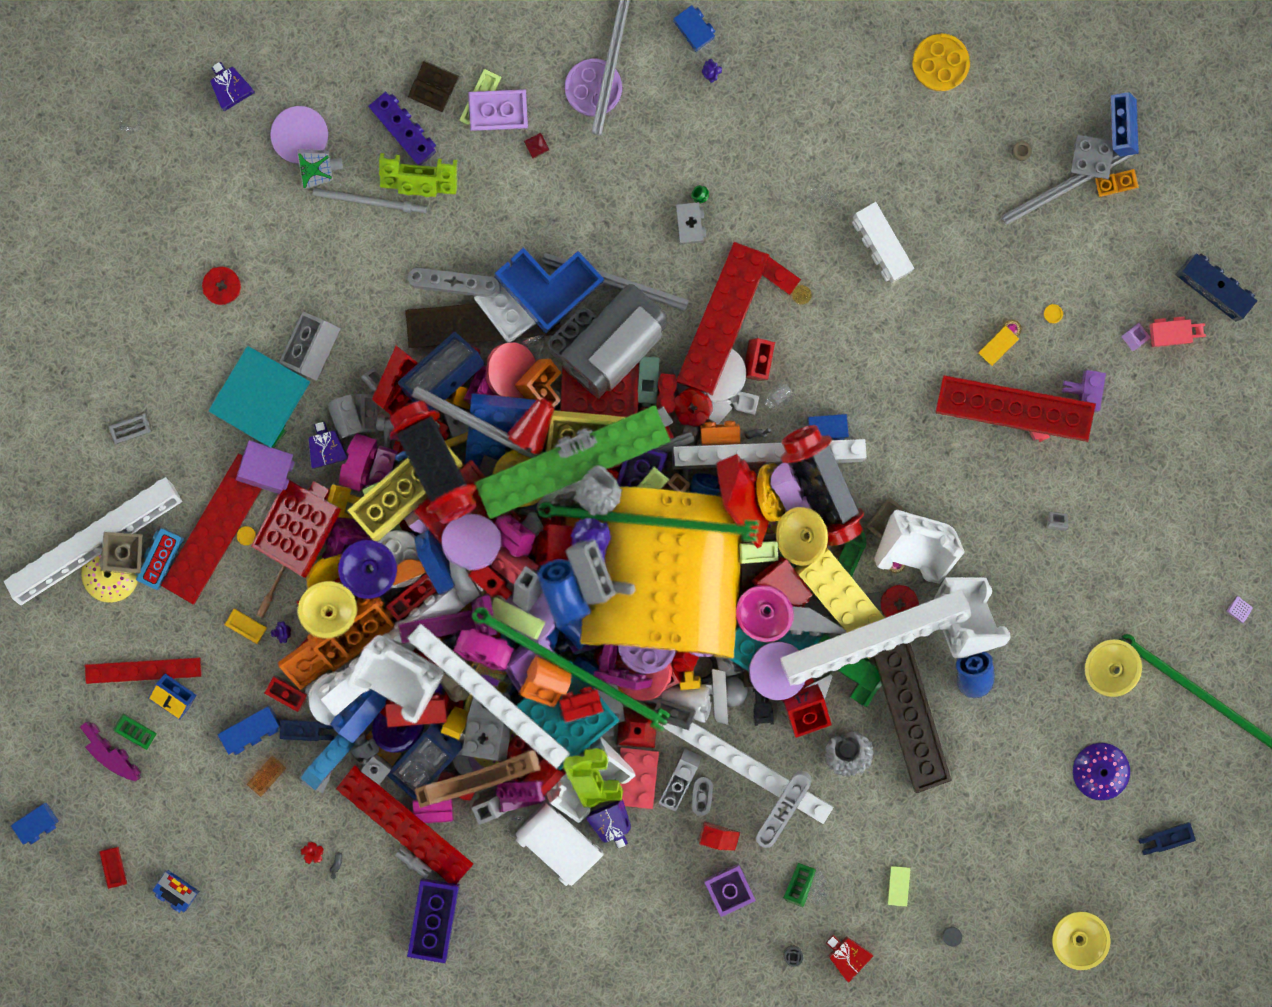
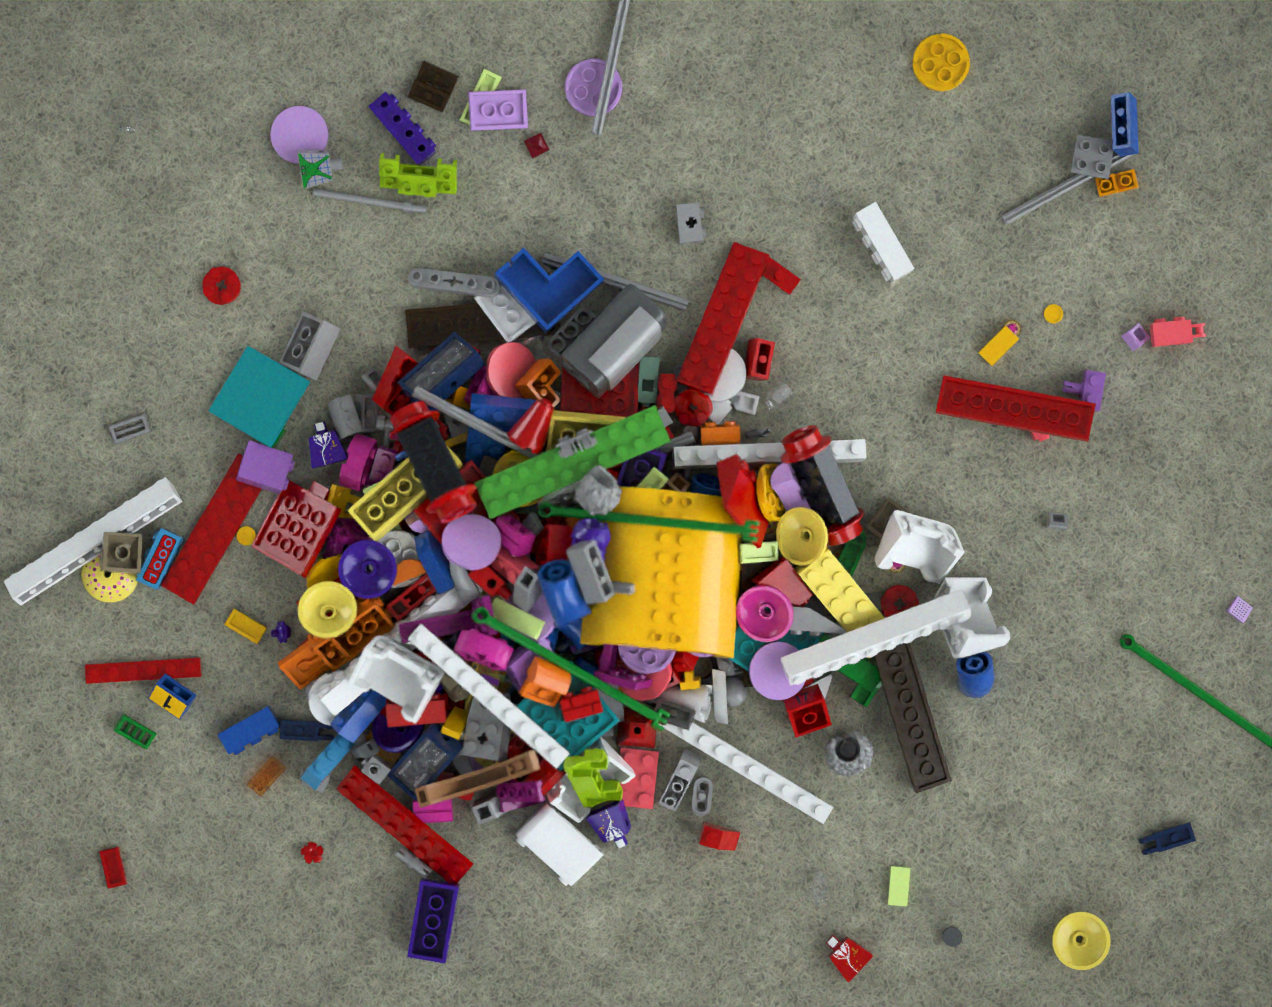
blue brick [11,803,59,845] -> none
magenta slope [80,721,141,781] -> none
brick [152,870,200,912] -> none
dark purple torso [210,62,255,112] -> none
medium nougat piece [256,565,286,618] -> none
red brick [264,676,307,712] -> none
dark grey piece [330,852,343,879] -> none
blue brick [673,5,715,52] -> none
green plate [691,185,709,204] -> none
dark purple plant [702,59,722,83] -> none
medium lavender brick [704,863,756,917] -> none
black connector [753,688,774,726] -> none
light grey piece [756,771,812,848] -> none
green slope [783,863,816,907] -> none
dark grey wheel [783,945,803,967] -> none
clear yellow tile [792,285,812,305] -> none
blue brick [807,414,849,440] -> none
dark tan tile [1012,141,1032,161] -> none
dark purple dish [1073,743,1130,800] -> none
light yellow dish [1085,639,1142,697] -> none
dark blue brick [1175,253,1257,322] -> none

